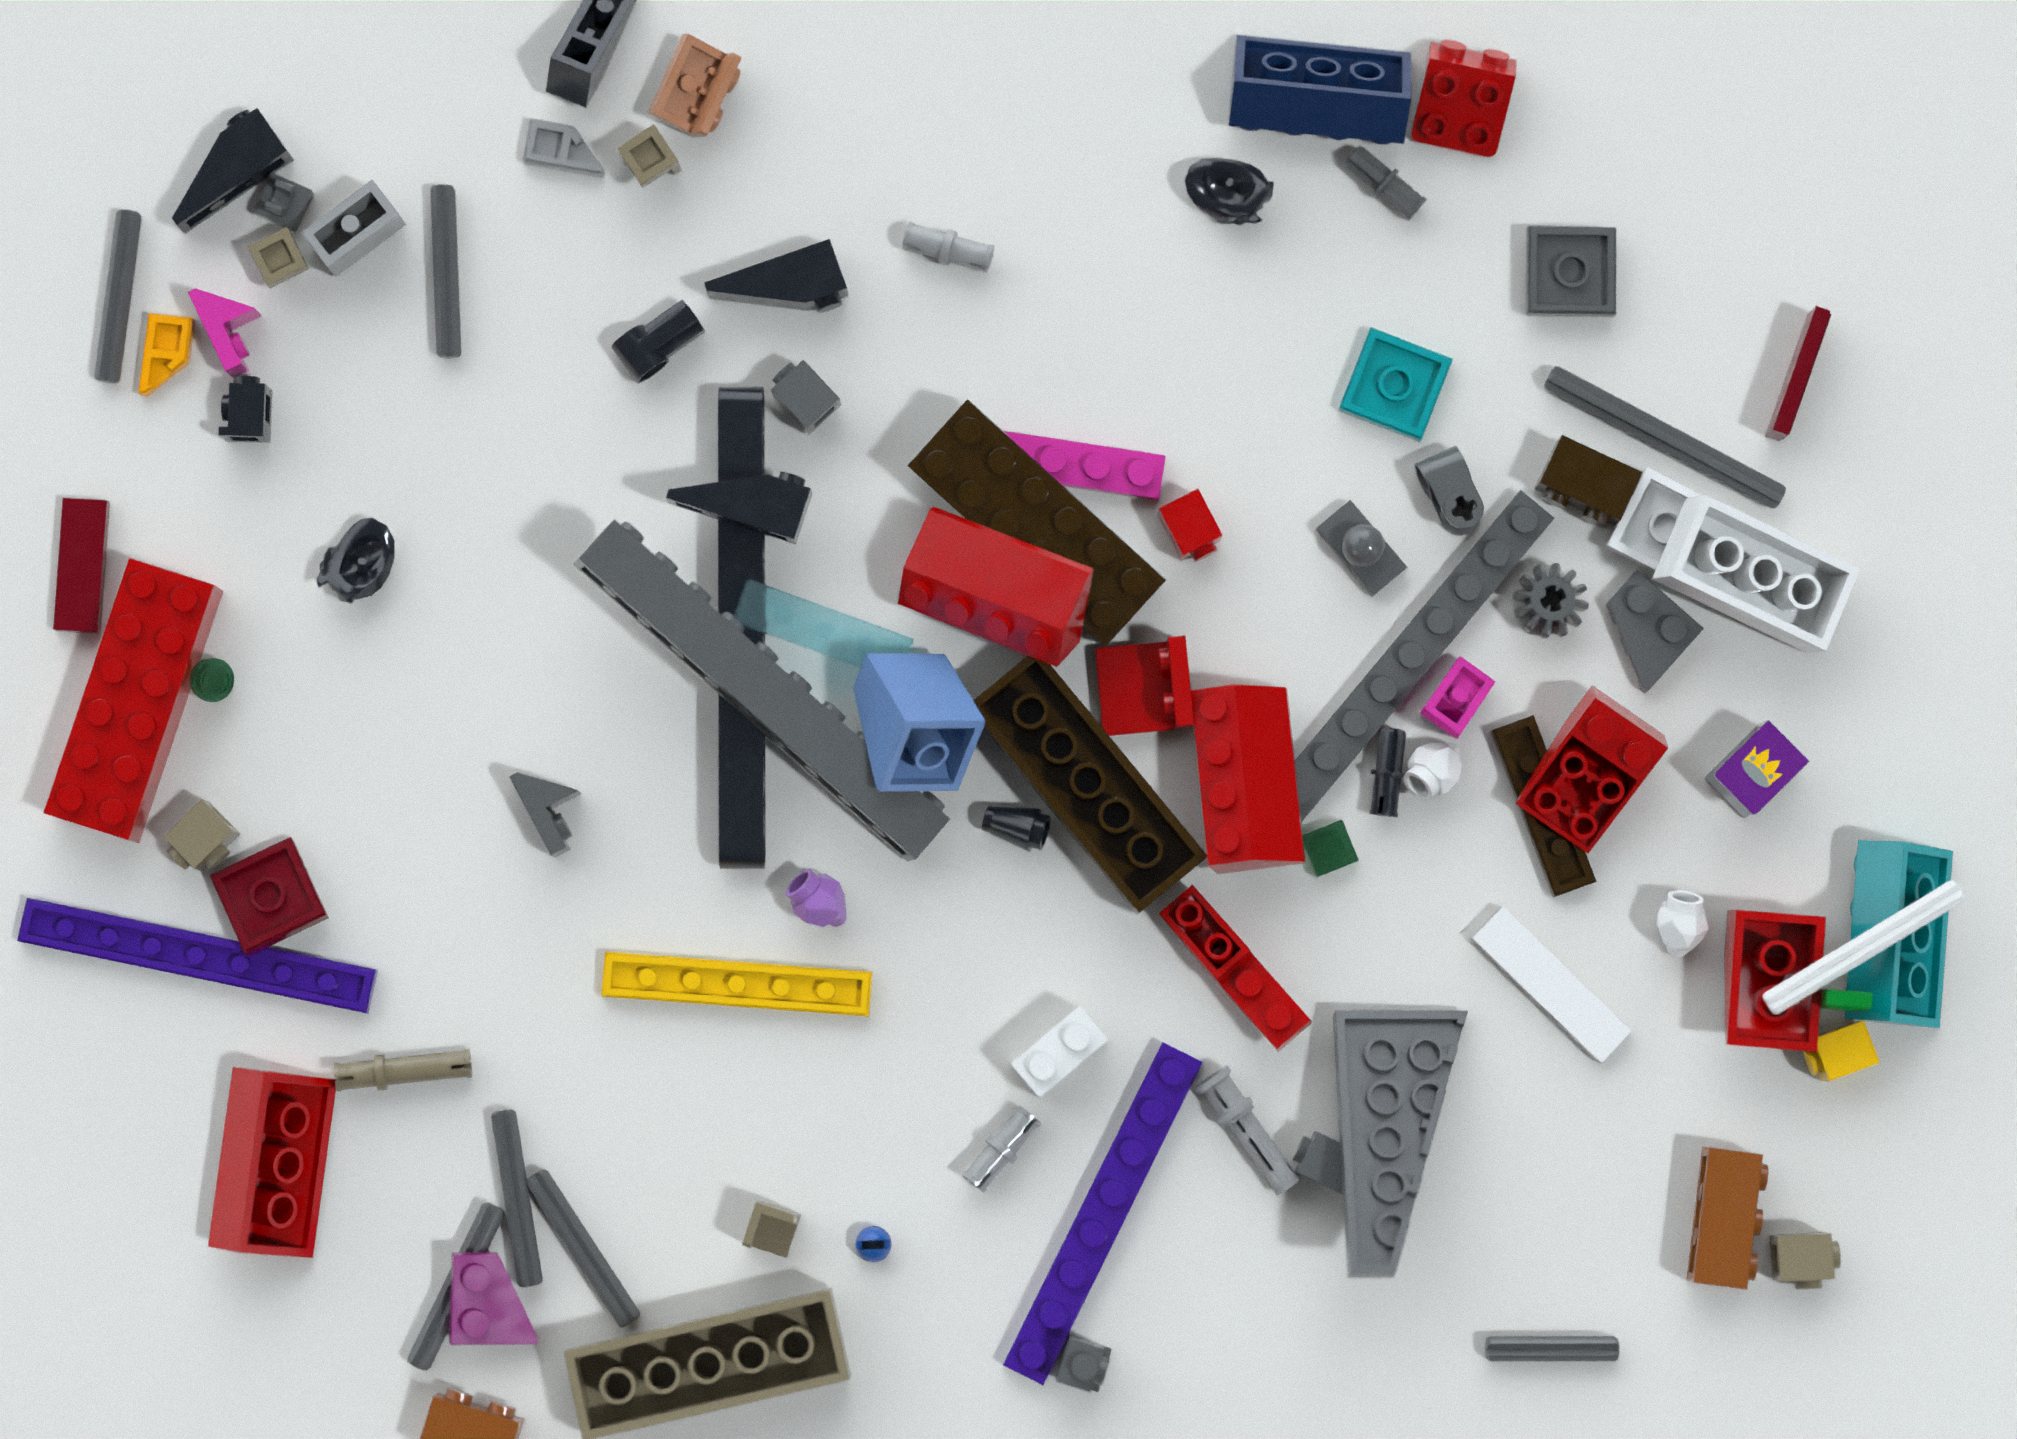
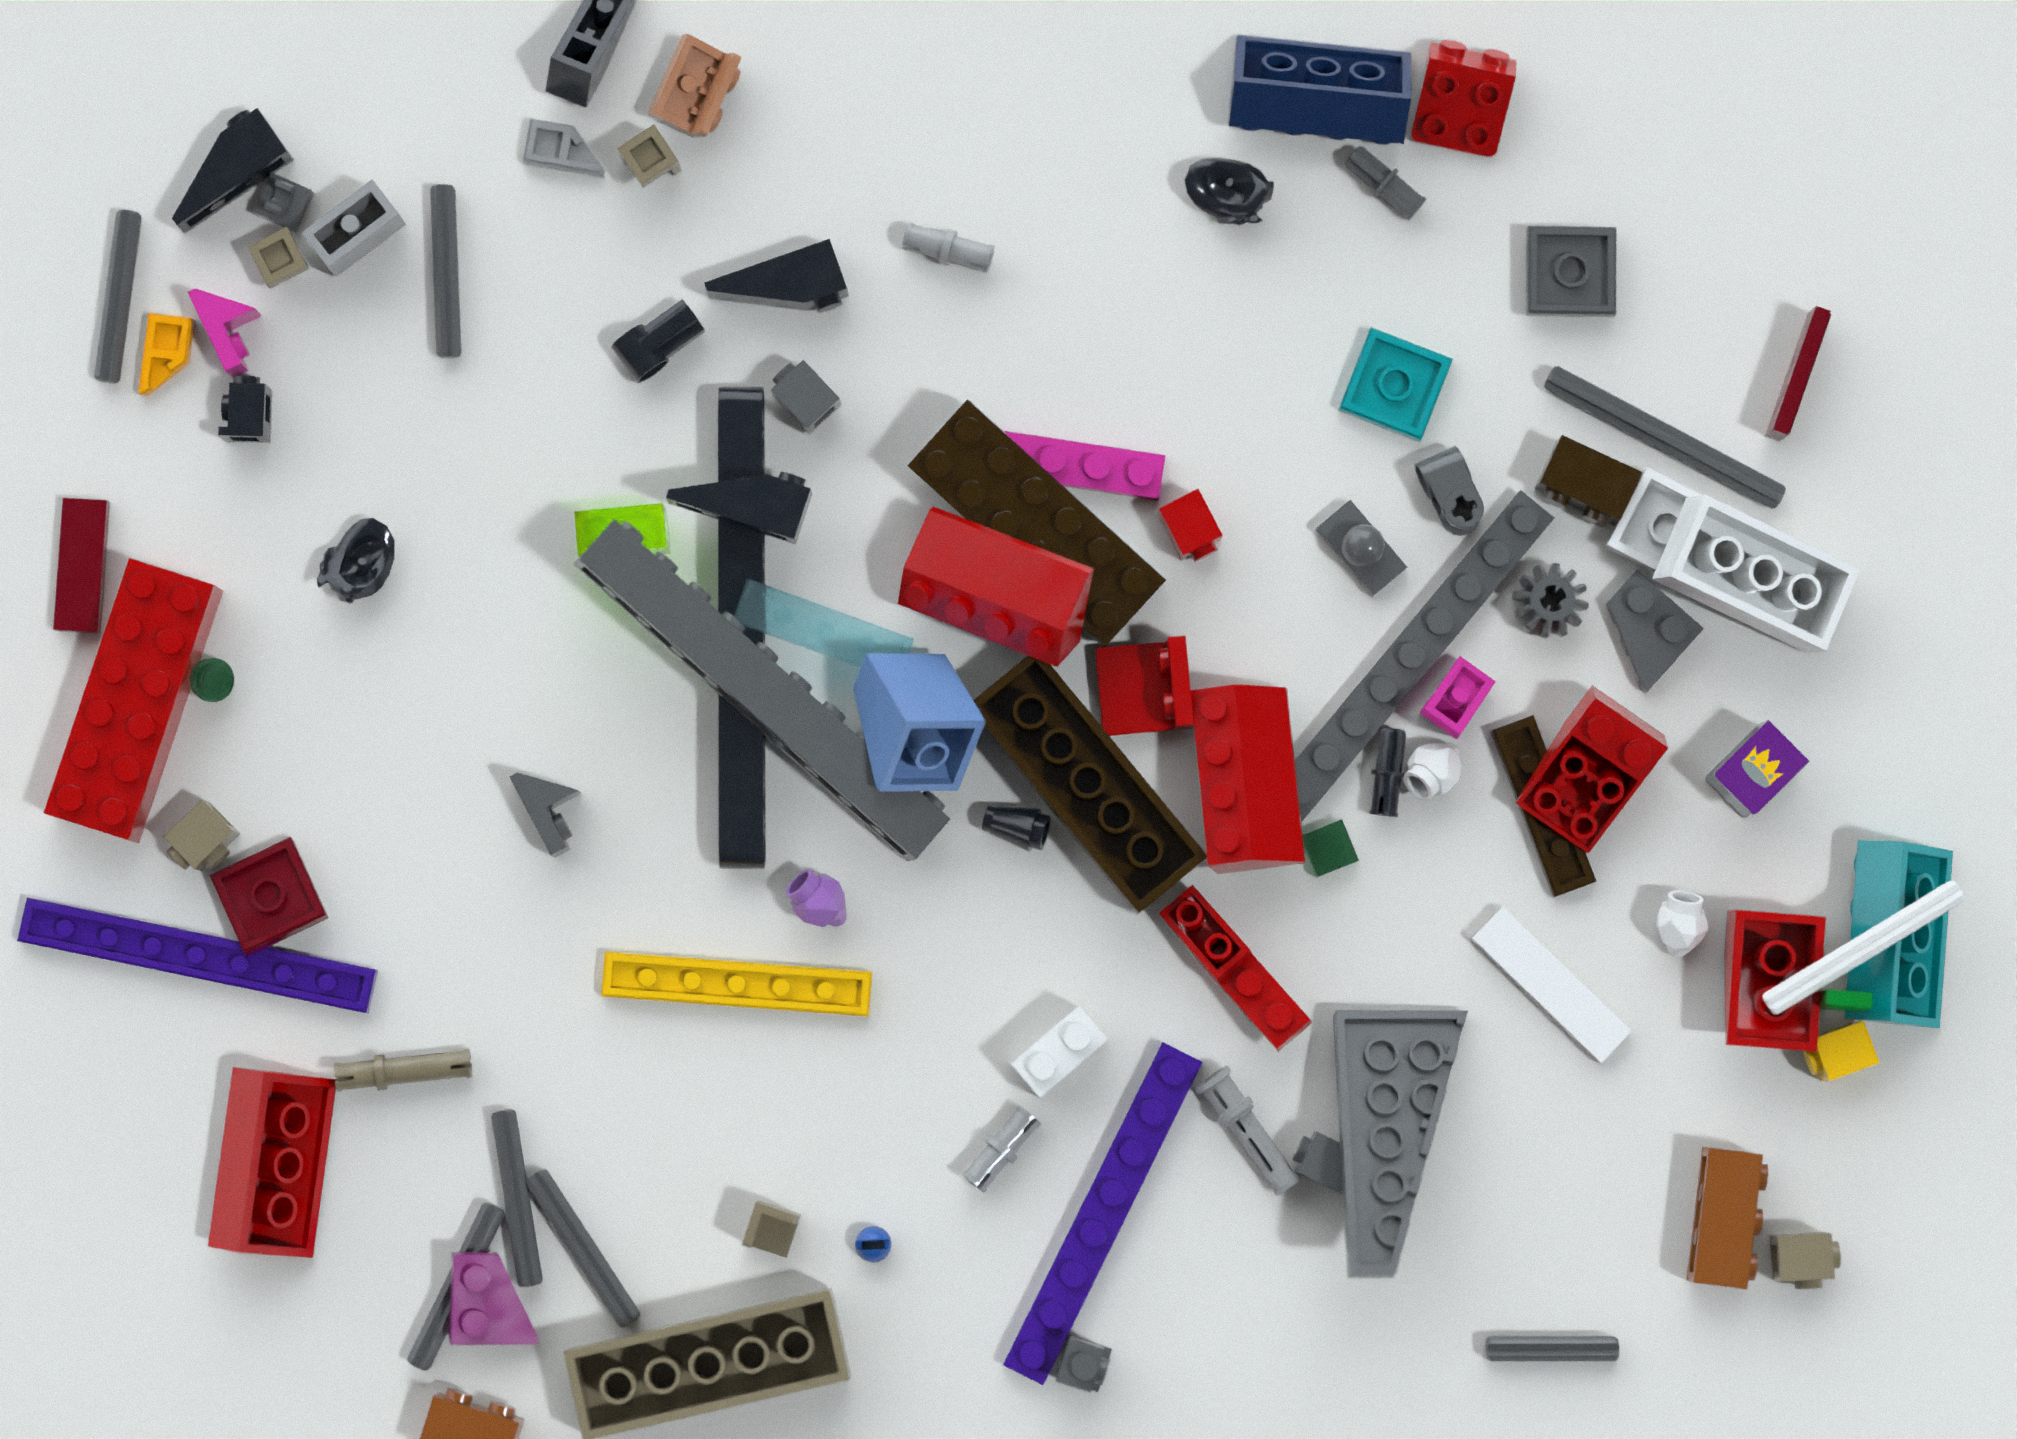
none -> clear neon green brick [574,503,671,557]

